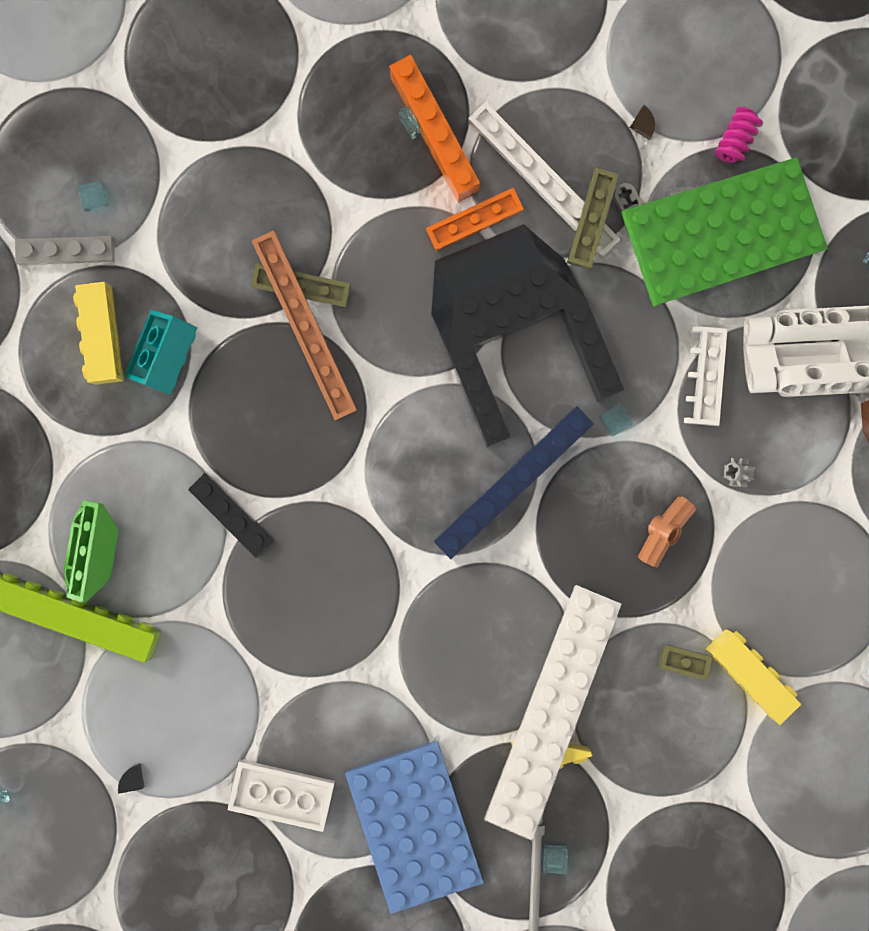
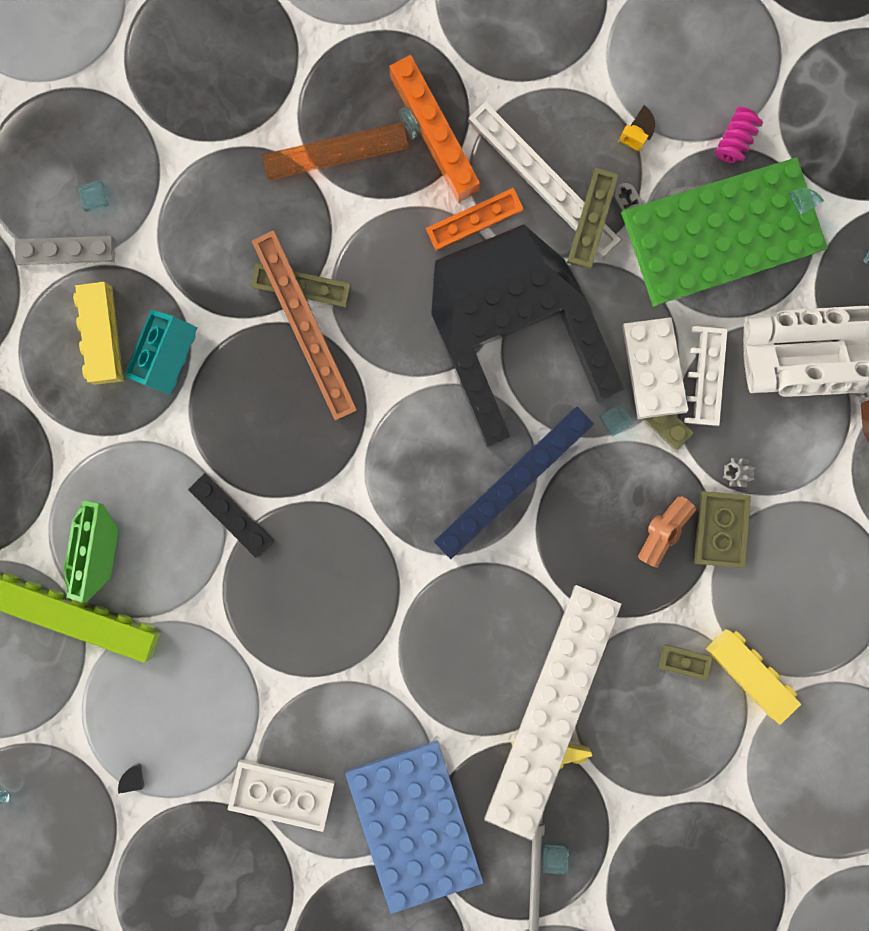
none -> clear orange tile [262,122,408,180]
none -> yellow plate [618,124,649,152]
none -> white plate [622,317,688,419]
none -> olive plate [642,414,694,451]
none -> olive plate [694,491,751,568]
none -> clear light blue tile [789,188,824,215]

